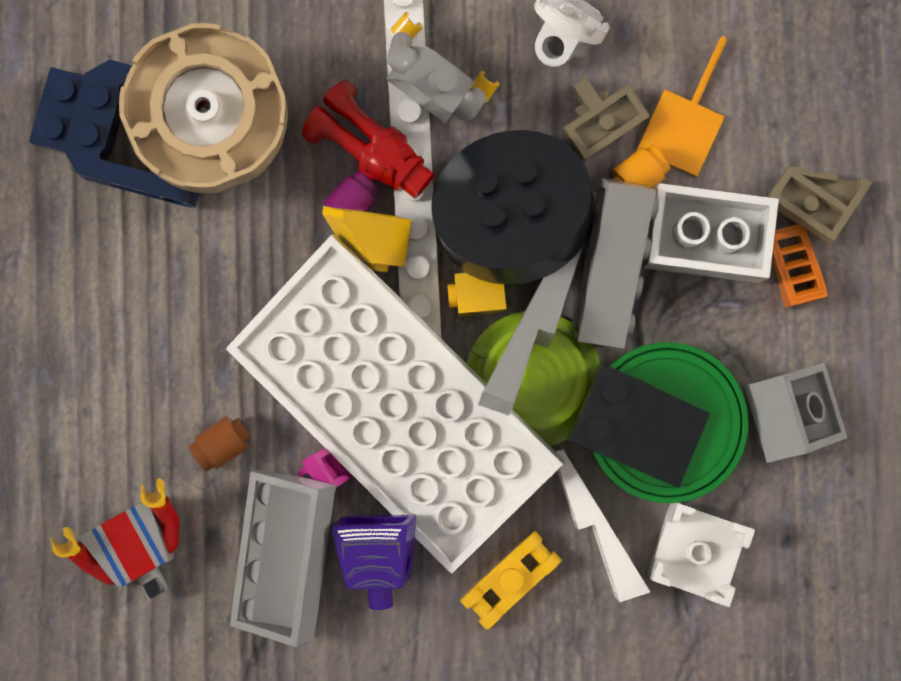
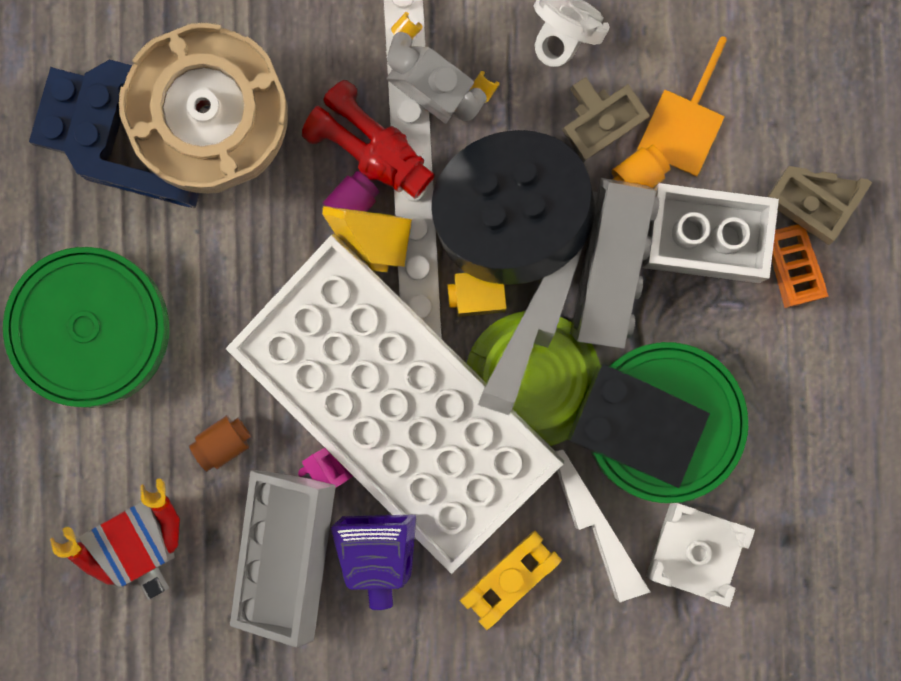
light grey slope [744,363,847,463] -> none
none -> green brick [3,247,169,408]

